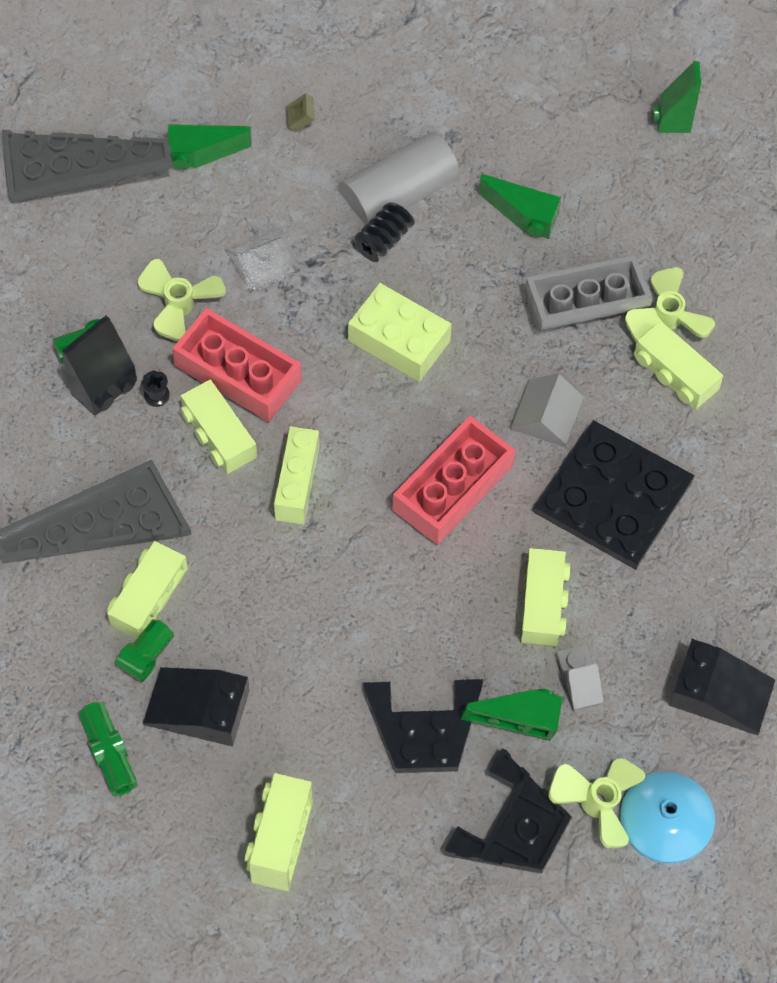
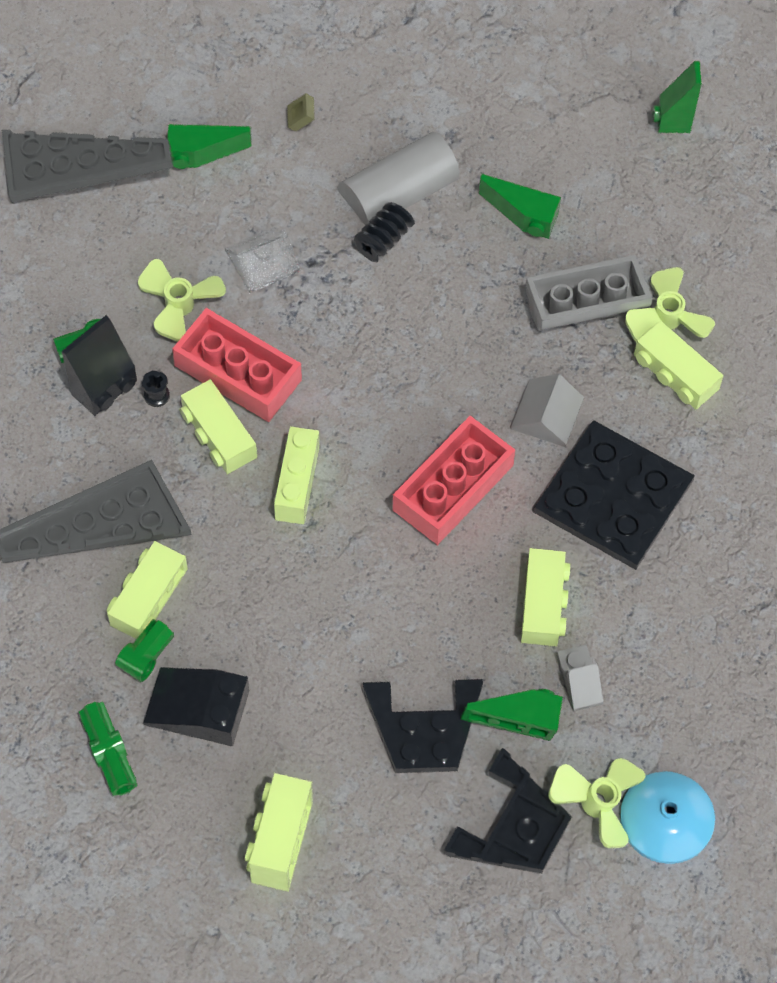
yellowish green brick [348,283,452,382] -> none
black slope [669,639,775,736] -> none

